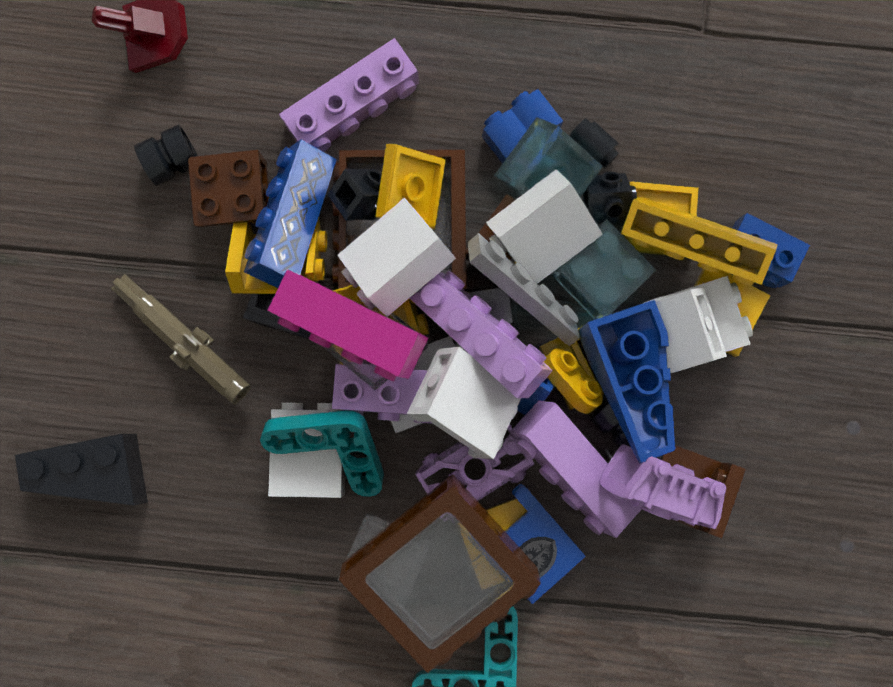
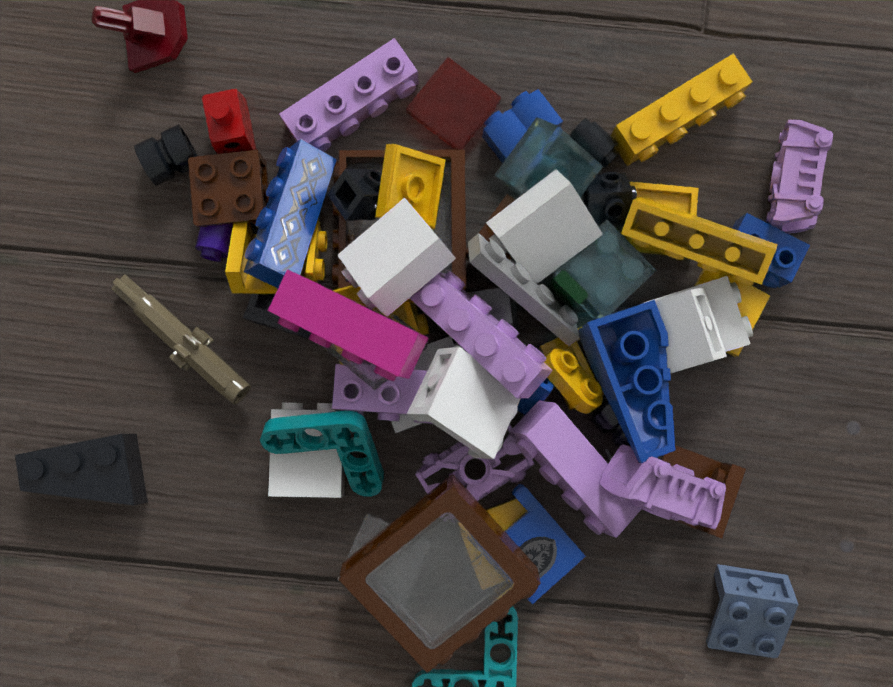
none -> dark purple brick [195,224,233,262]
none -> red torso [202,89,257,154]
none -> clear red tile [406,57,502,150]
none -> dark green tile [548,270,588,311]
none -> yellow brick [611,53,753,166]
none -> sand blue bracket [706,564,799,658]
none -> lavender piece [766,120,833,234]

